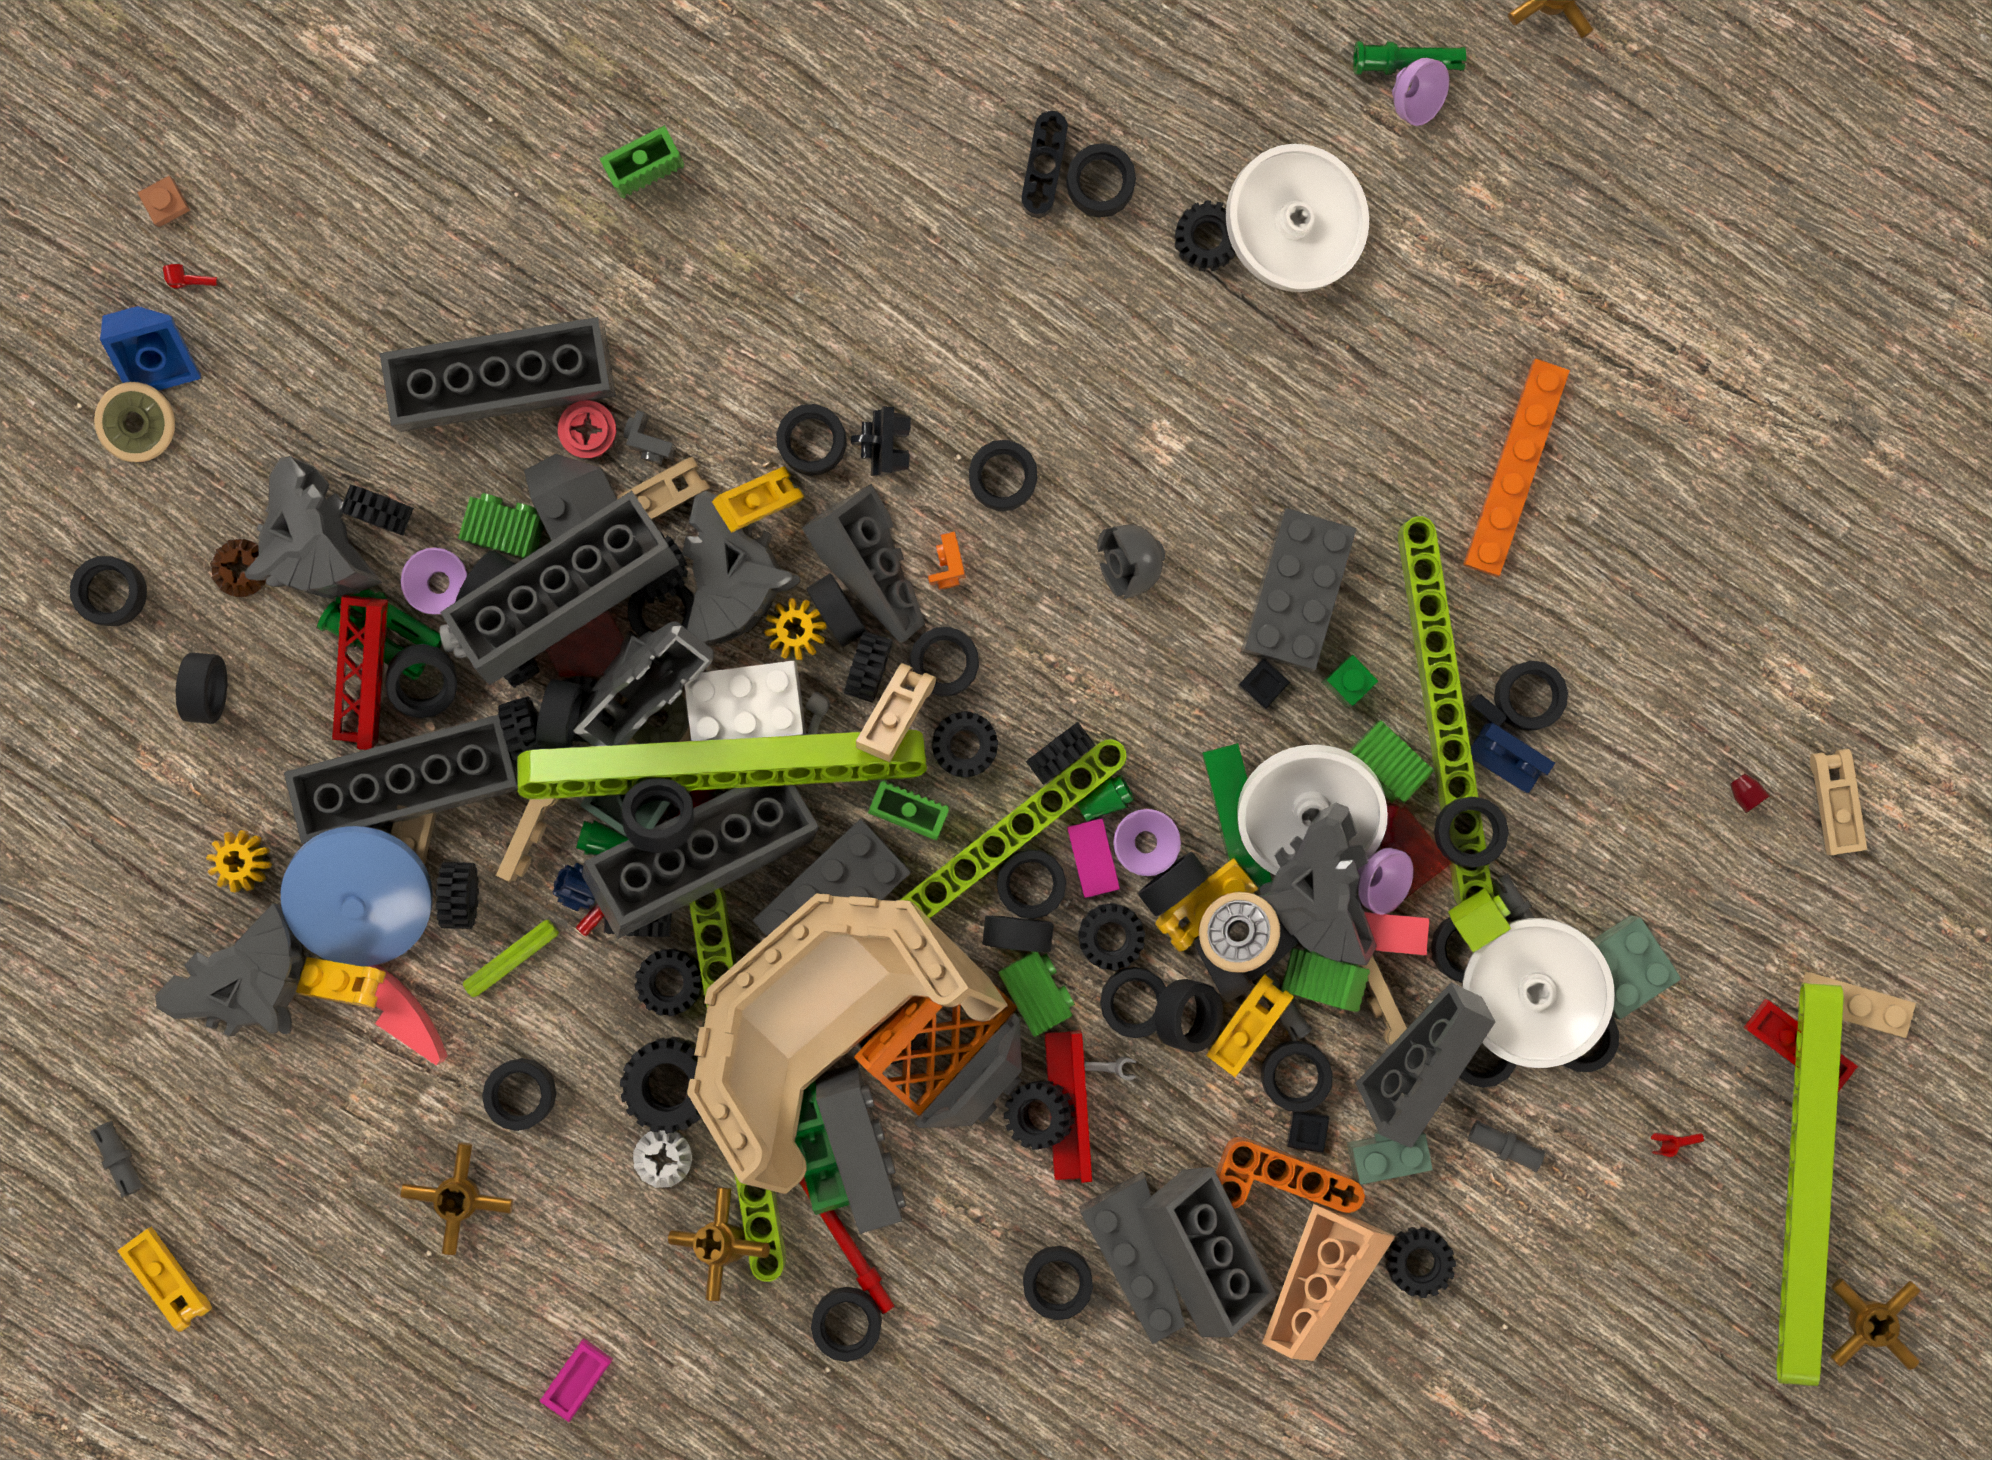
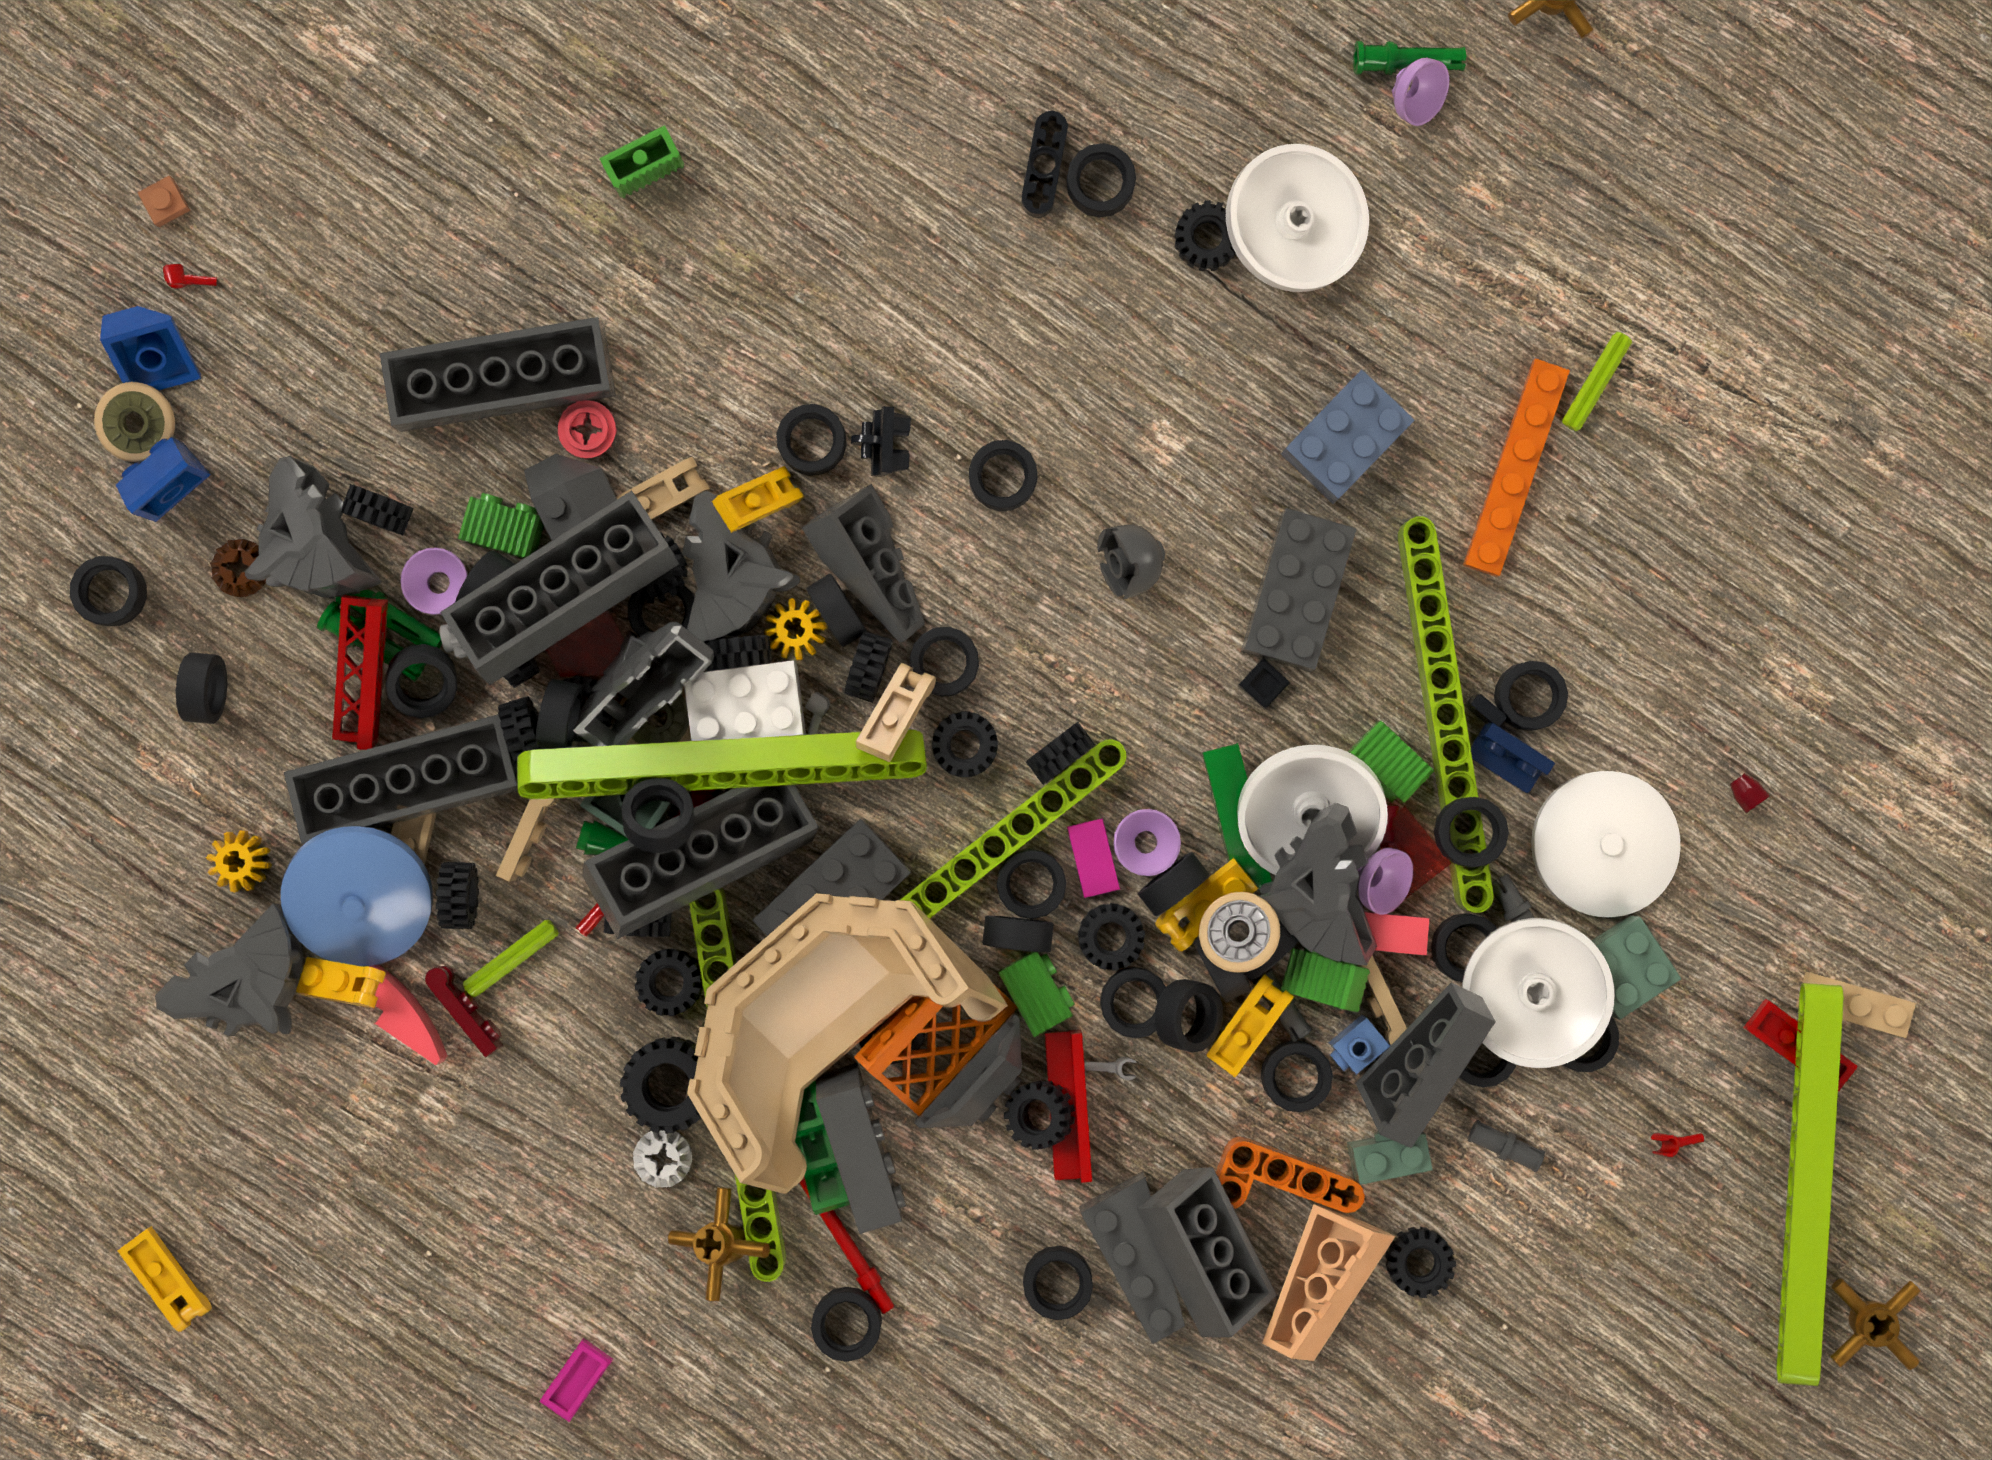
dark grey pin [90,1121,144,1198] -> none
pearl gold bar [400,1142,513,1255] -> none
black tyre [482,1058,557,1131] -> none
dark blue gear [552,863,595,911] -> none
dark grey bracket [624,410,677,465] -> none
bright green brick [868,780,950,841] -> none
orange bracket [928,531,966,590] -> none
green cone [1077,775,1134,822] -> none
black tile [1286,1111,1330,1153] -> none
green brick [1321,655,1378,708] -> none
lime brick [1448,888,1511,953] -> none
tan plate [1810,749,1867,855] -> none
none -> blue slope [116,437,211,522]
none -> dark red plate [425,966,503,1058]
none -> black tyre [705,635,772,672]
none -> sand blue brick [1281,369,1415,504]
none -> medium blue brick [1328,1015,1390,1075]
none -> white dish [1531,771,1680,917]
none -> lime axle [1562,332,1632,431]

